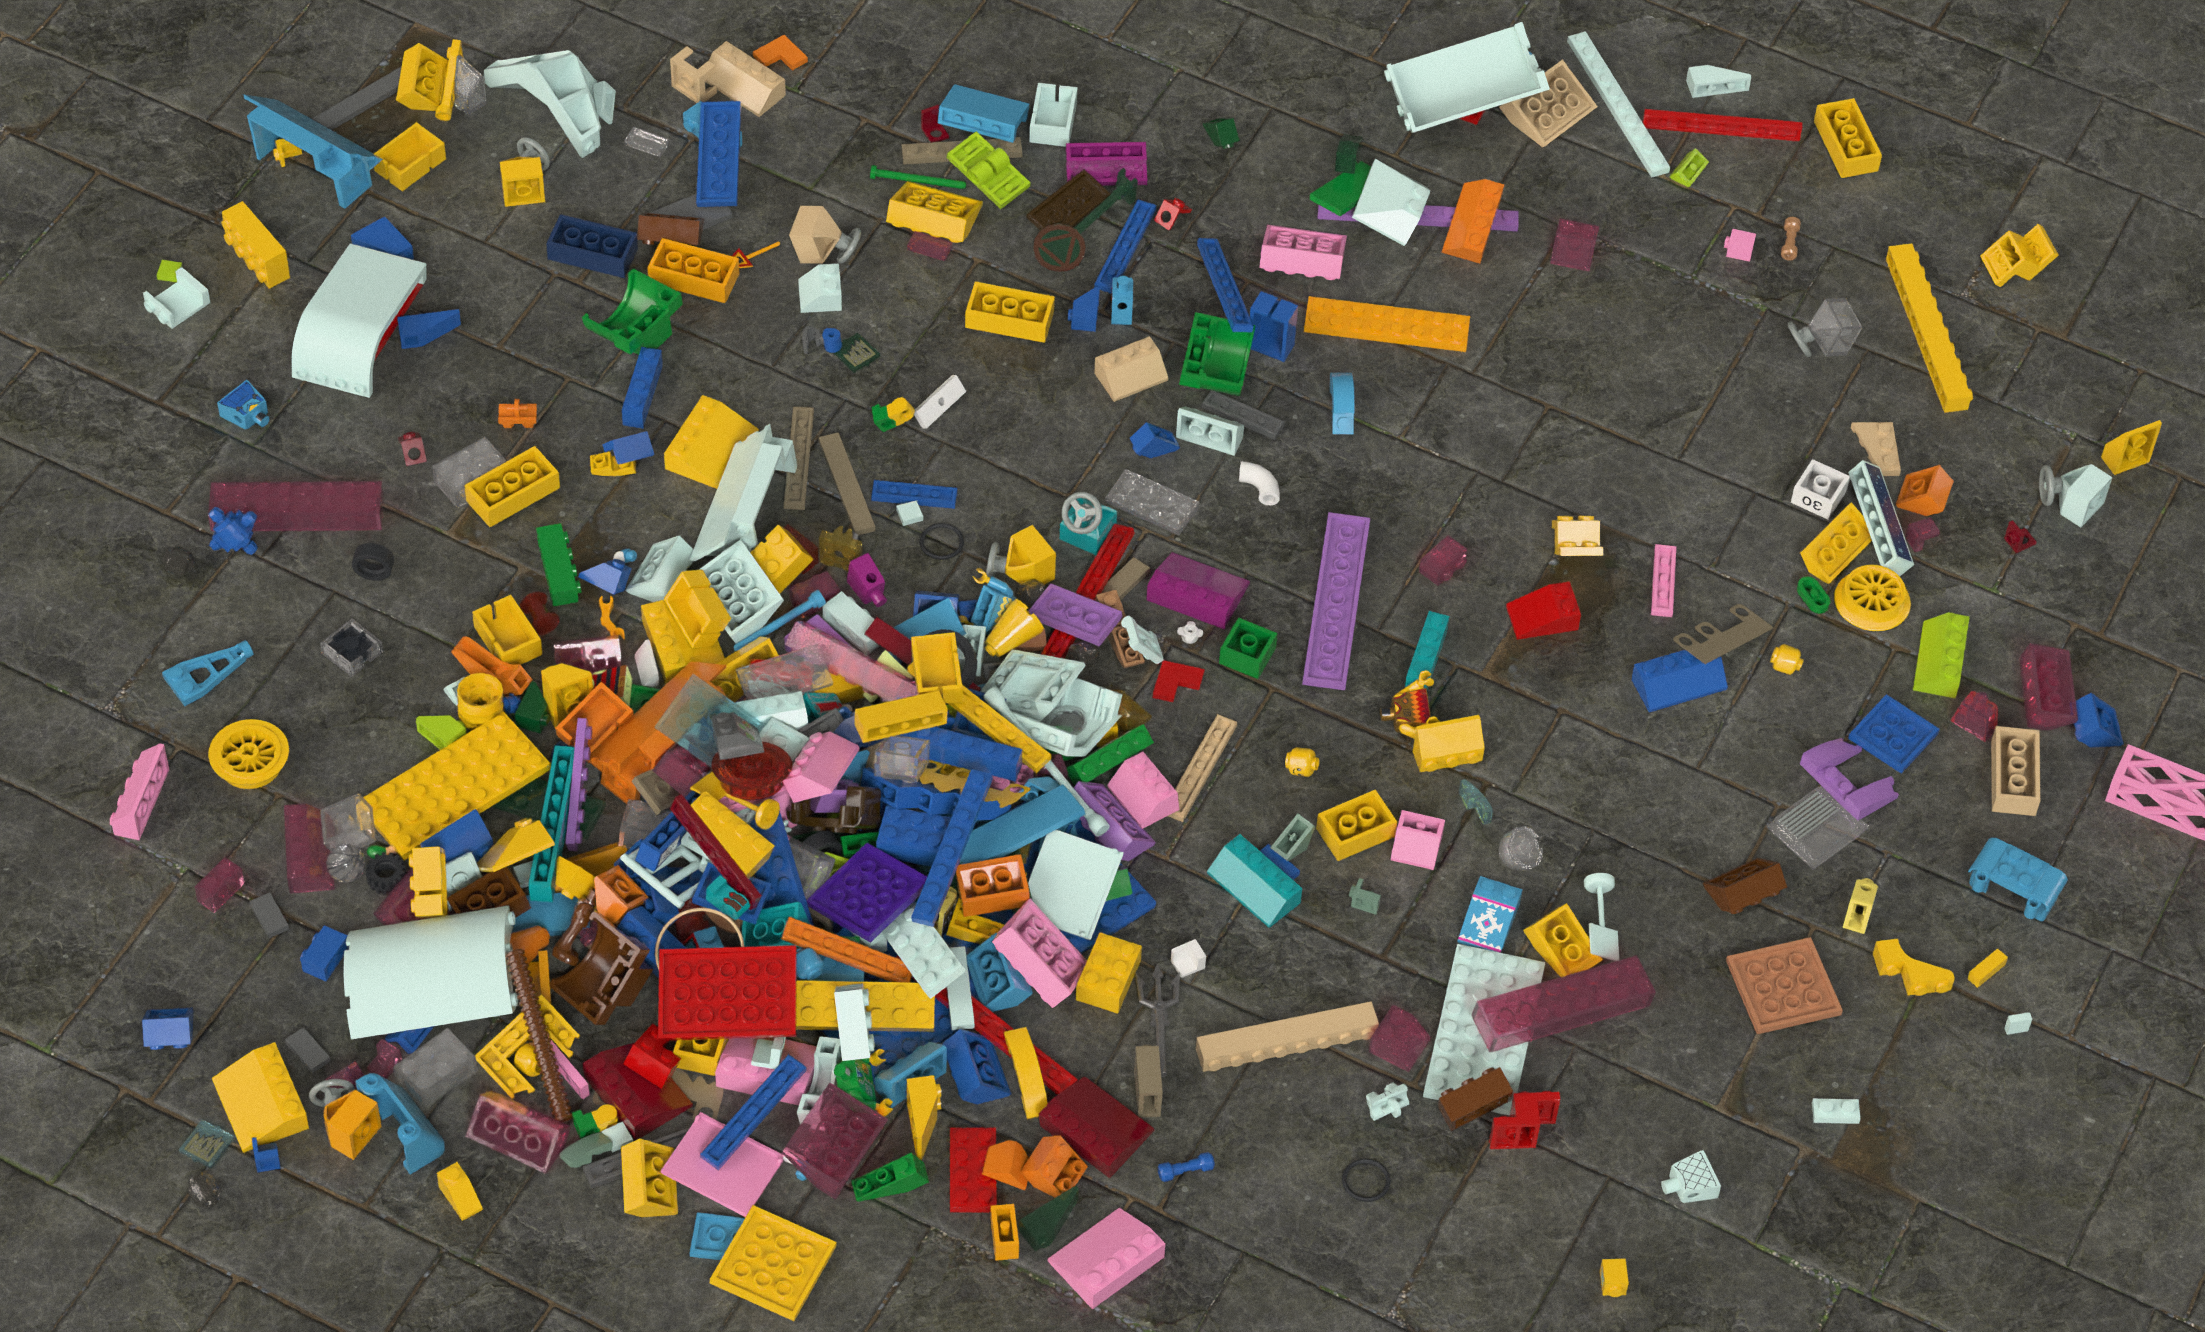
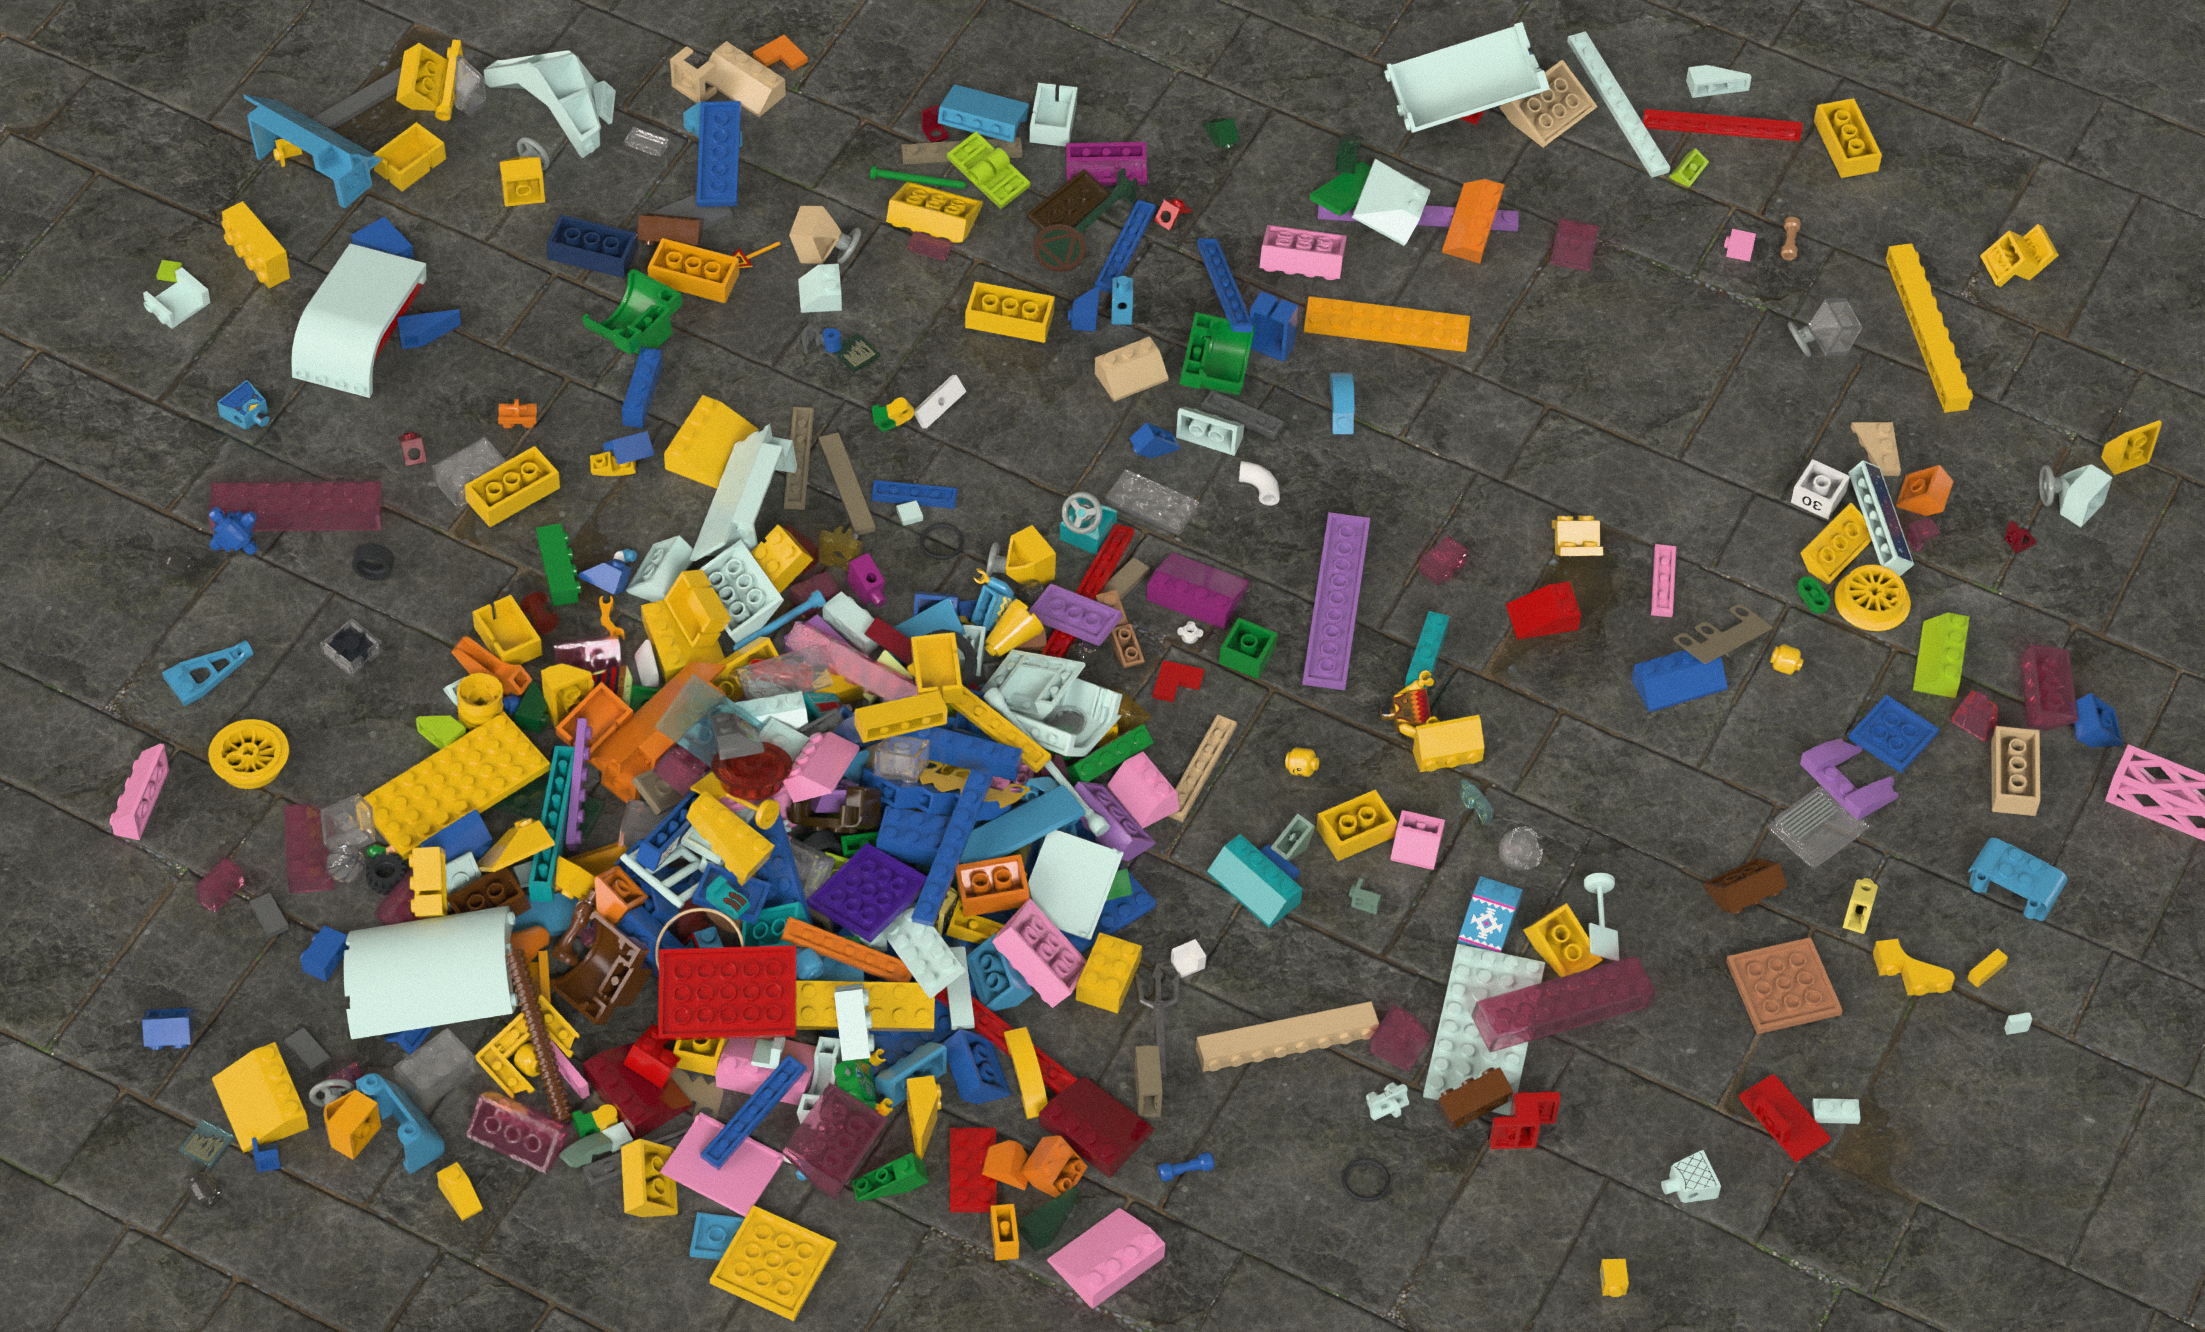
clear pink panel [367,1039,402,1079] -> none
dark red tile [670,794,762,910] -> none
light aqua plate [1121,616,1164,664] -> none
none -> red bracket [1739,1074,1831,1162]

